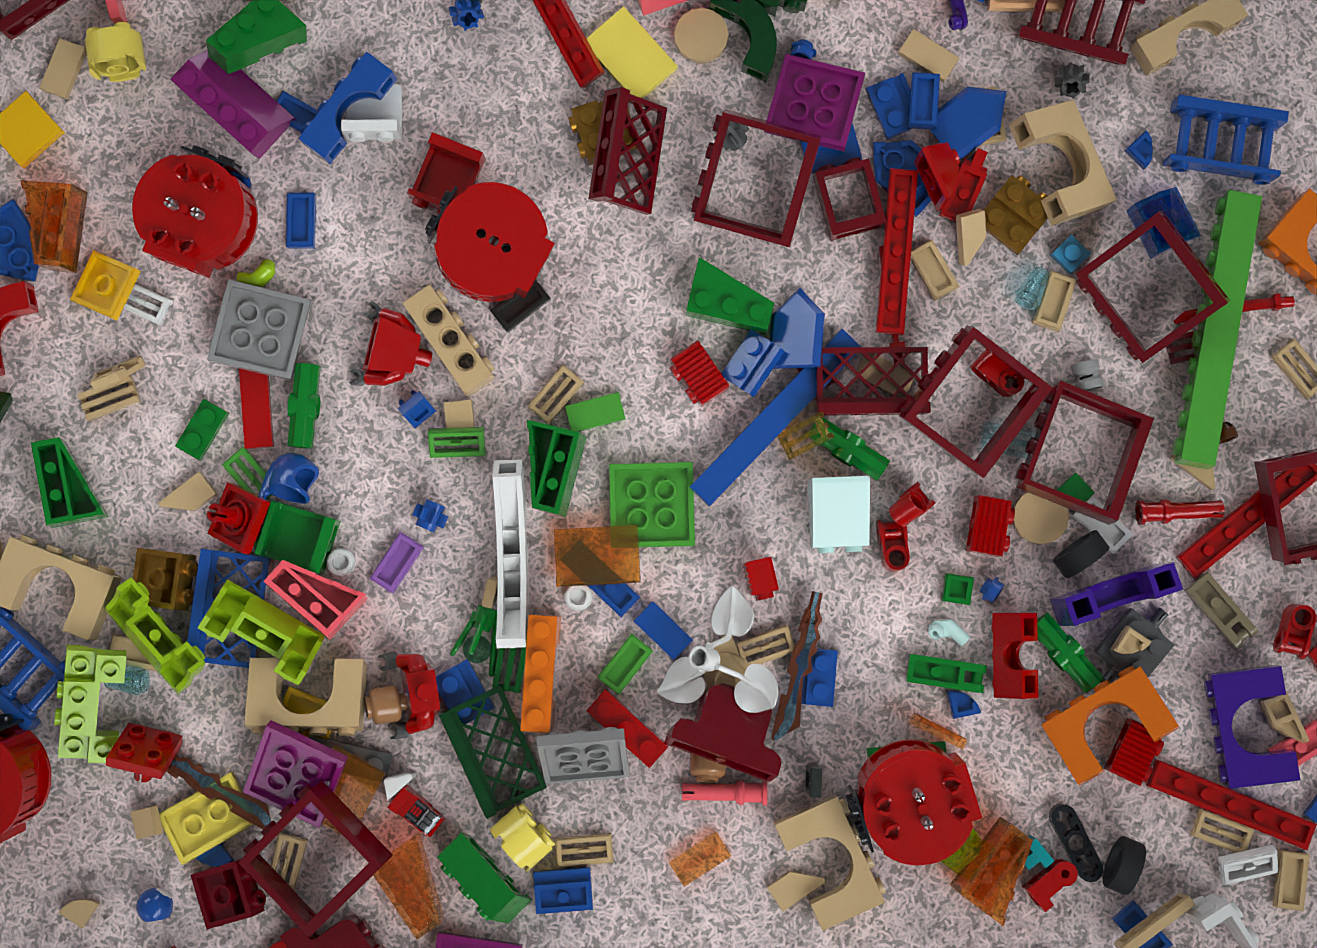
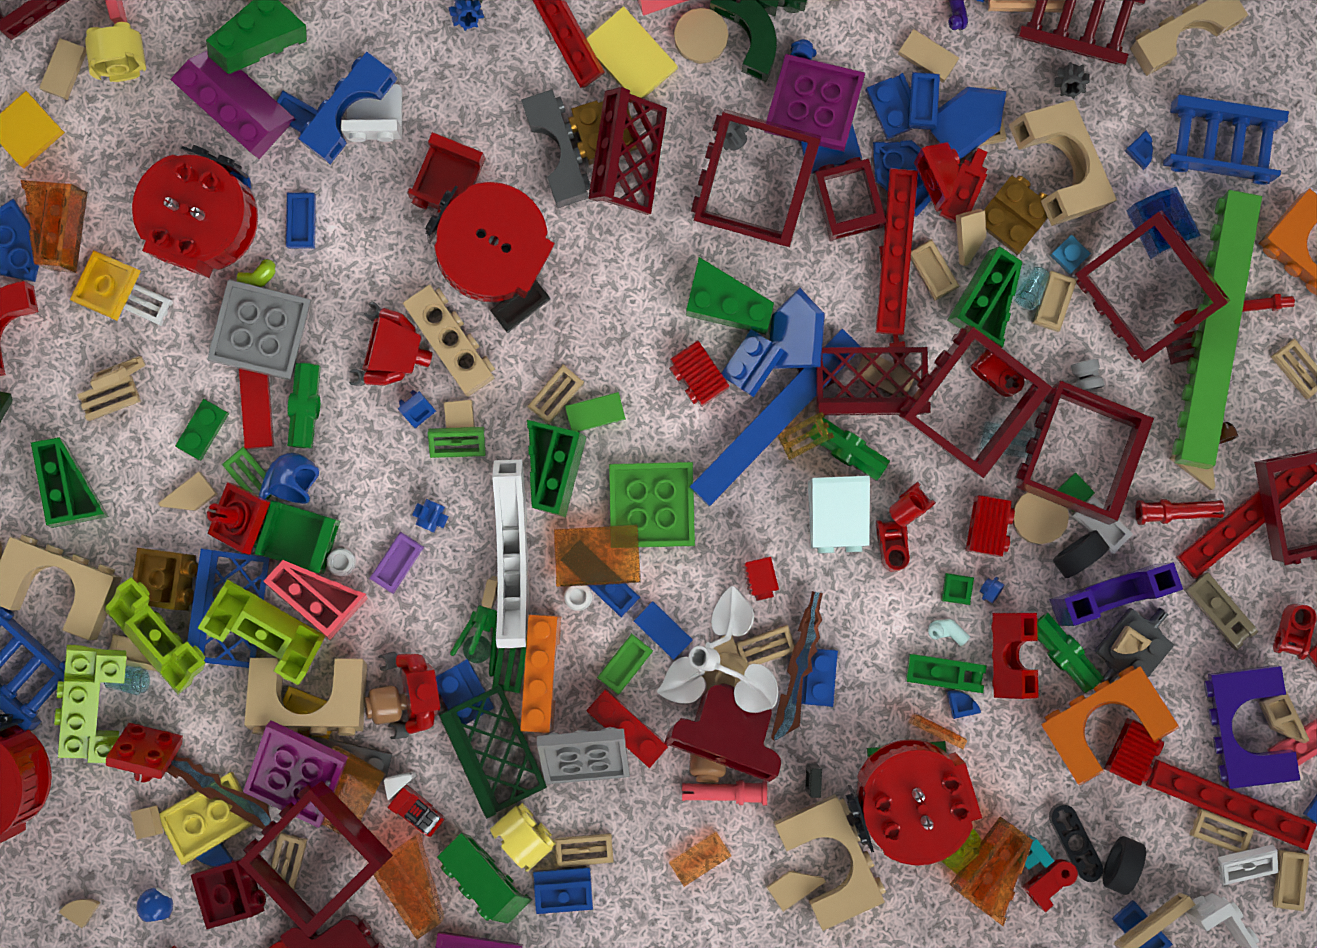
none -> dark grey arch [521,89,590,209]
none -> green wedge [947,246,1023,348]

